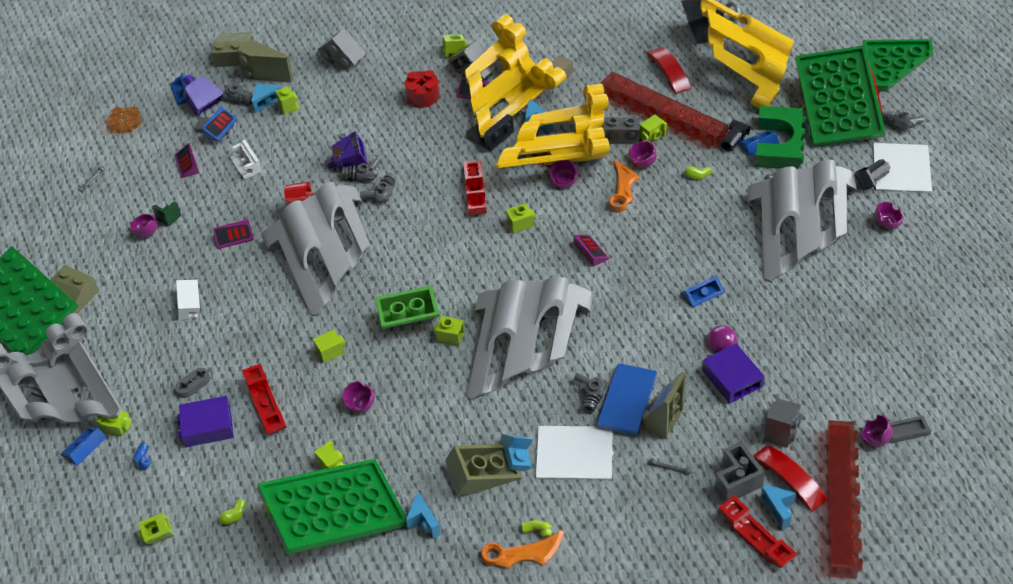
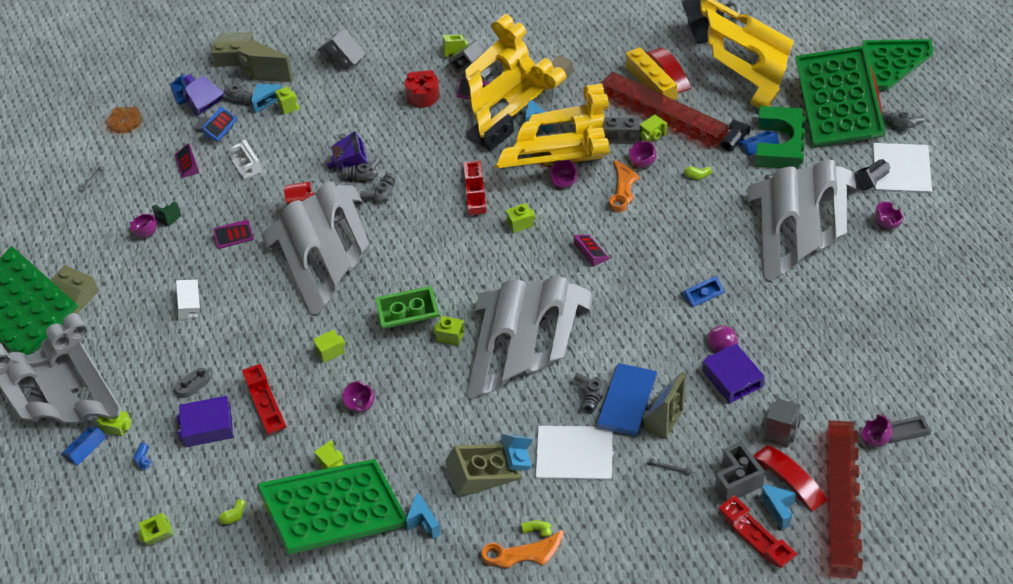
none -> yellow brick [625,47,678,105]

